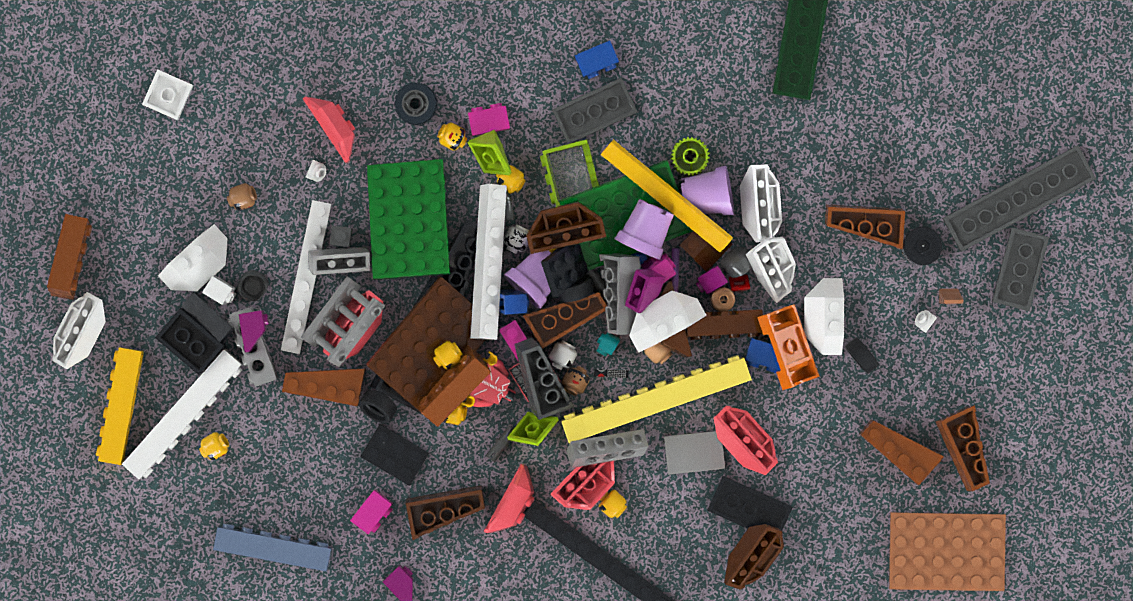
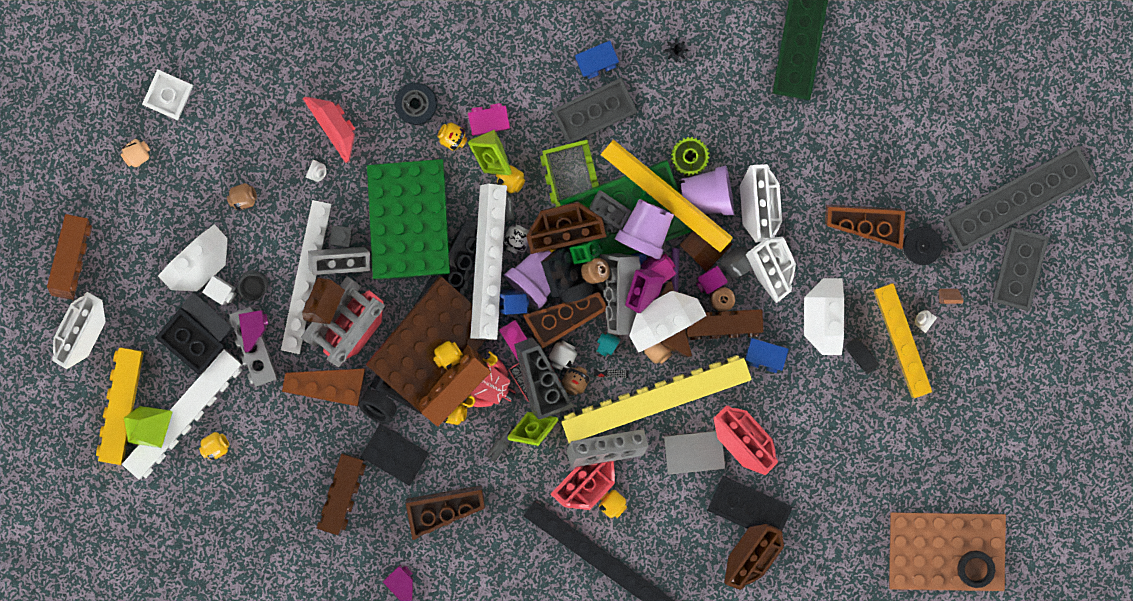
sand blue brick [213,523,332,572] -> none
dark pink brick [350,489,393,534] -> none
coral wedge [484,464,535,533] -> none
red slope [729,275,750,293] -> none
orange piece [757,304,820,390] -> none
dark orange wedge [859,420,944,485] -> none
dark orange wedge [935,405,990,491] -> none
none -> light nougat head [120,139,150,167]
none -> lime slope [124,406,173,448]
none -> reddish brown slope [302,278,345,324]
none -> reddish brown wedge [316,453,366,535]
none -> green leg [570,239,604,264]
none -> medium nougat head [581,258,610,284]
none -> dark grey bracket [588,190,631,233]
none -> black gear [664,38,688,63]
none -> yellow brick [873,283,932,398]
none -> black tyre [957,550,996,588]

